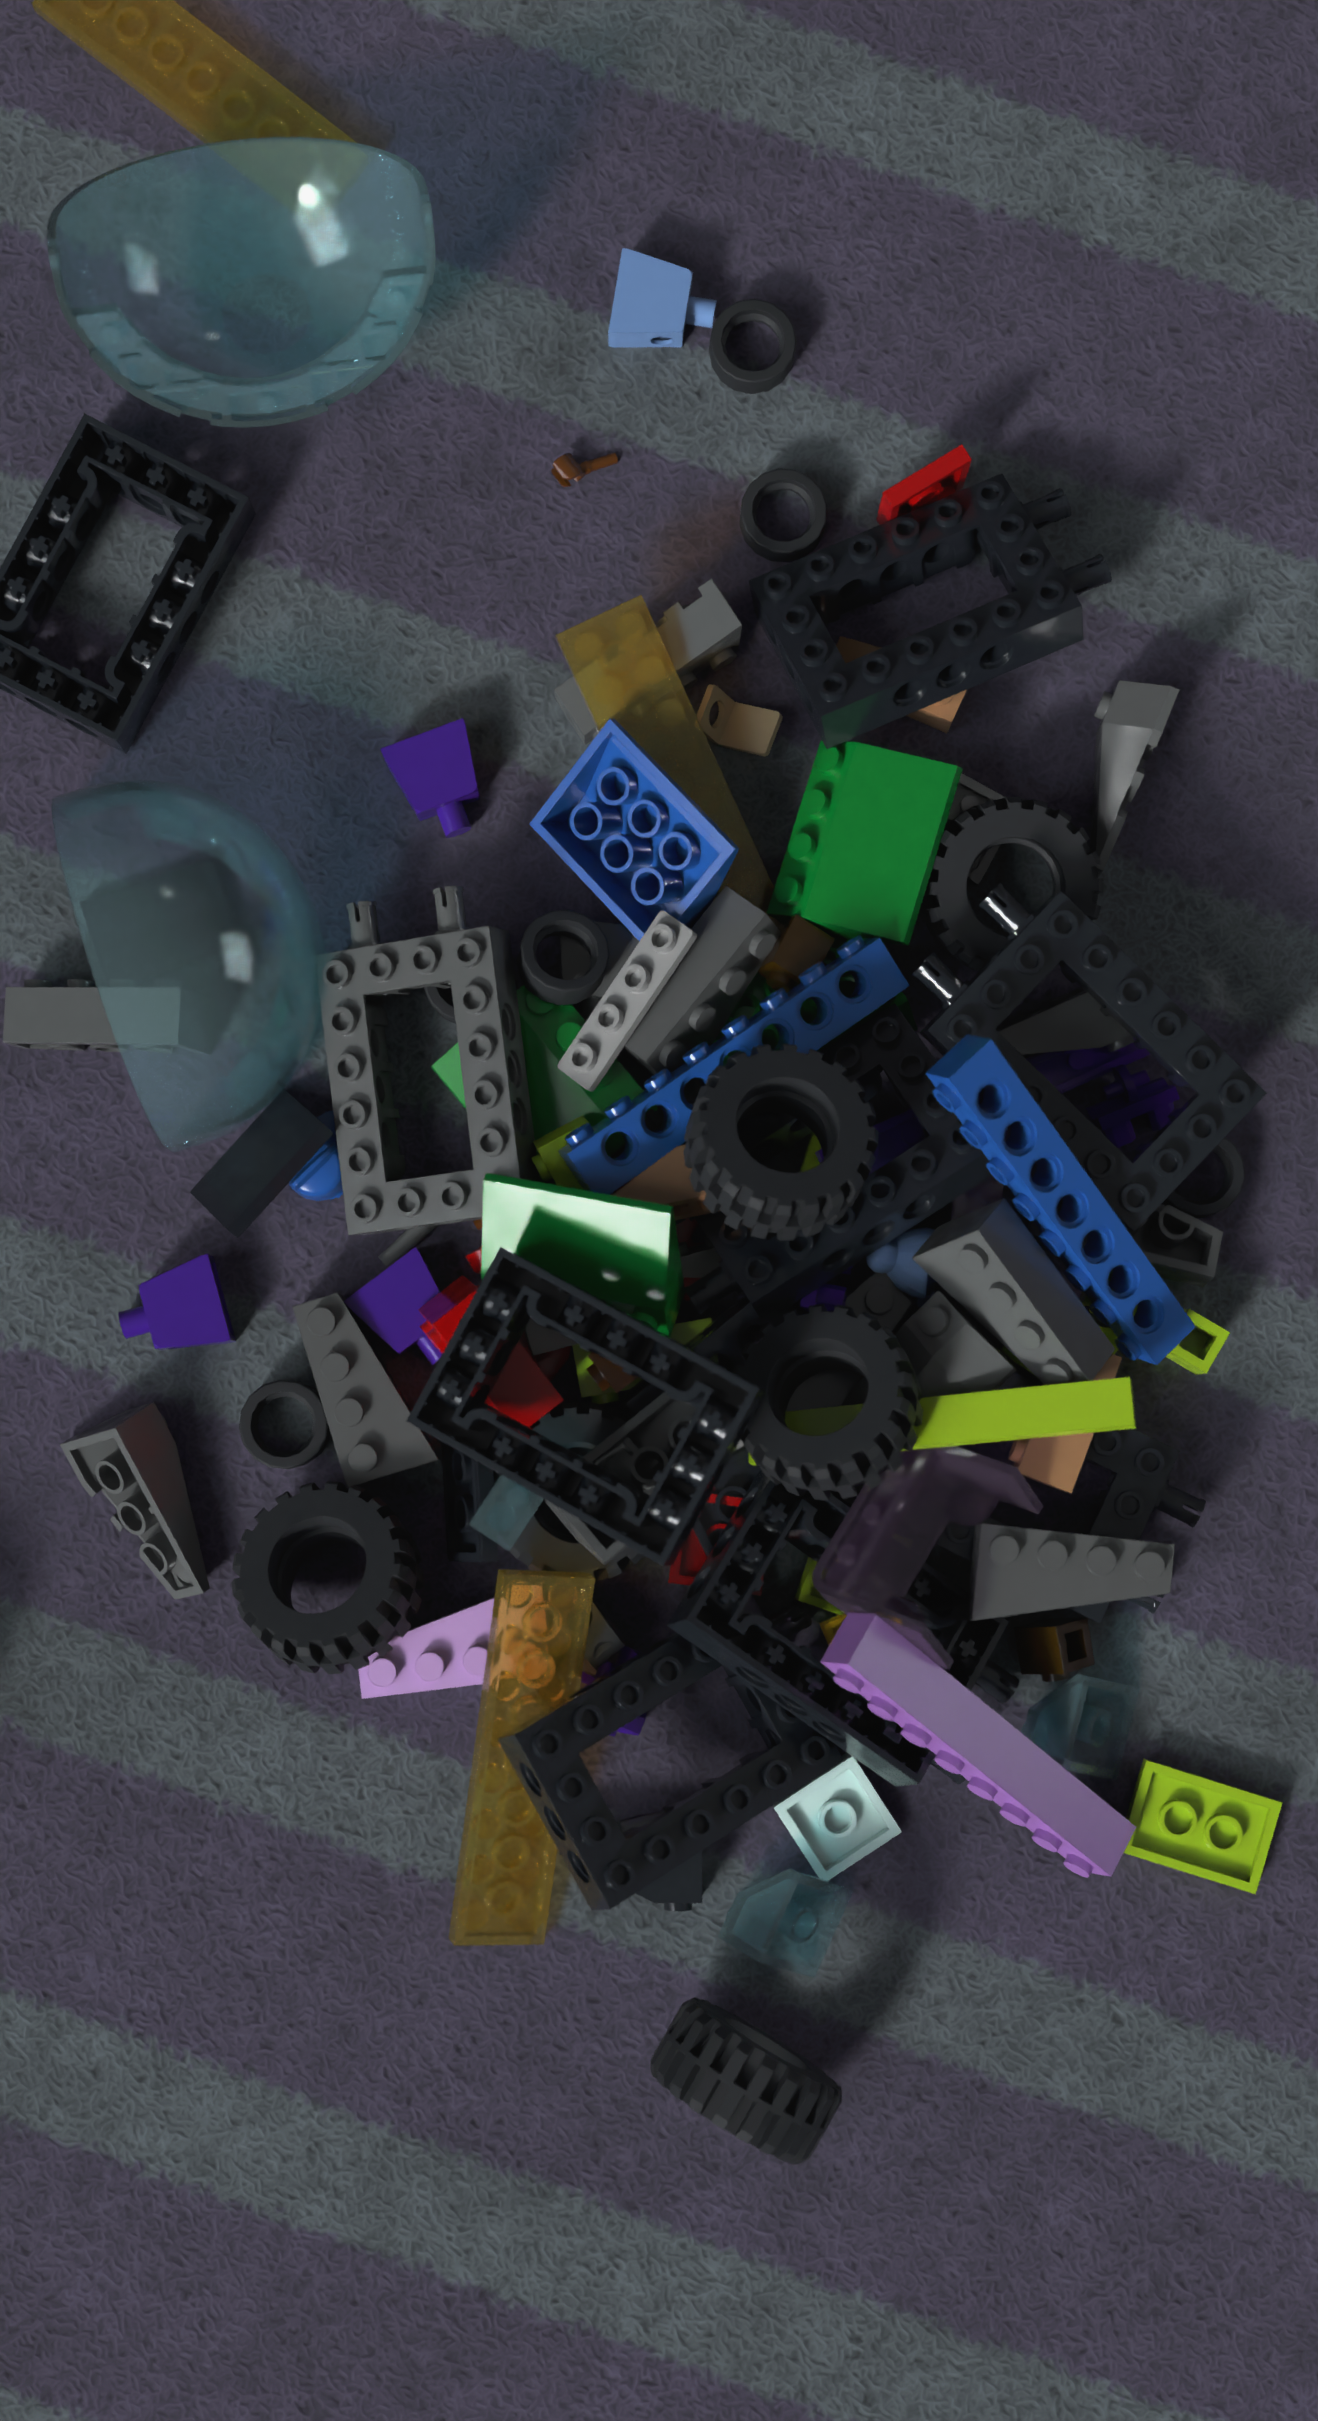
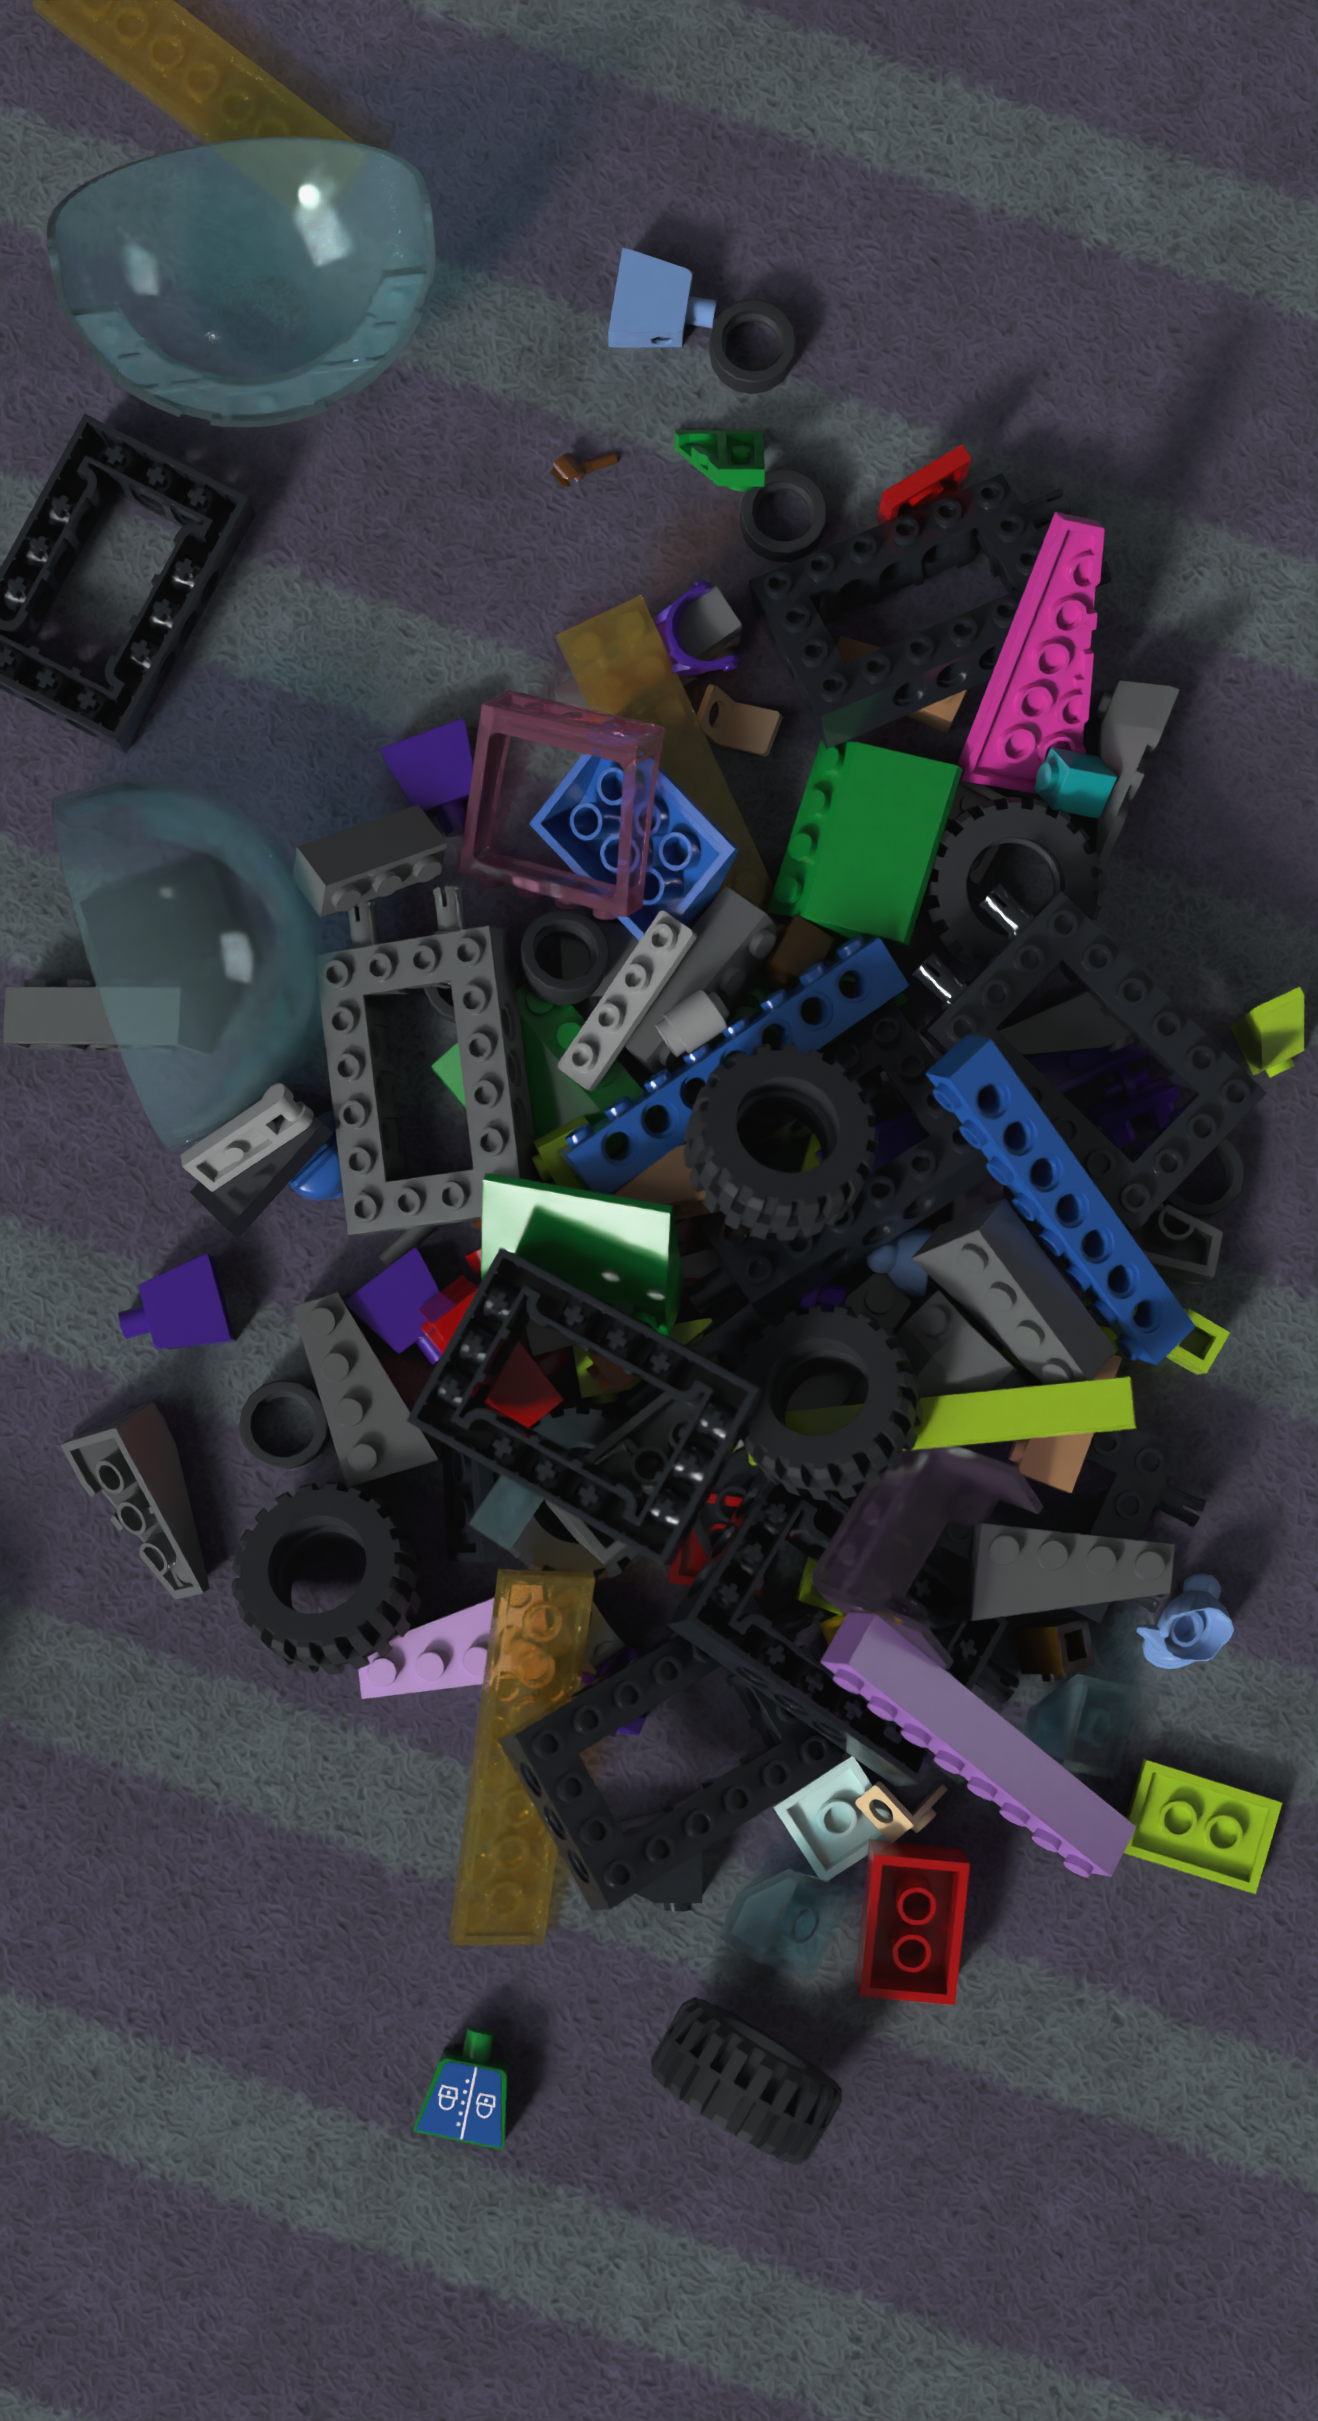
none -> light grey plate [180,1083,314,1192]
none -> dark grey brick [292,805,447,917]
none -> torso [413,2027,509,2150]
none -> clear pink windscreen [459,690,665,920]
none -> dark purple helmet [653,580,740,676]
none -> light grey brick [655,989,730,1057]
none -> green wing [675,430,765,491]
none -> tan bracket [855,1782,948,1843]
none -> red brick [855,1839,970,2005]
none -> dark pink wing [957,512,1105,794]
none -> teal brick [1034,747,1117,819]
none -> medium blue hair [1137,1573,1234,1669]
none -> lime slope [1230,987,1304,1078]

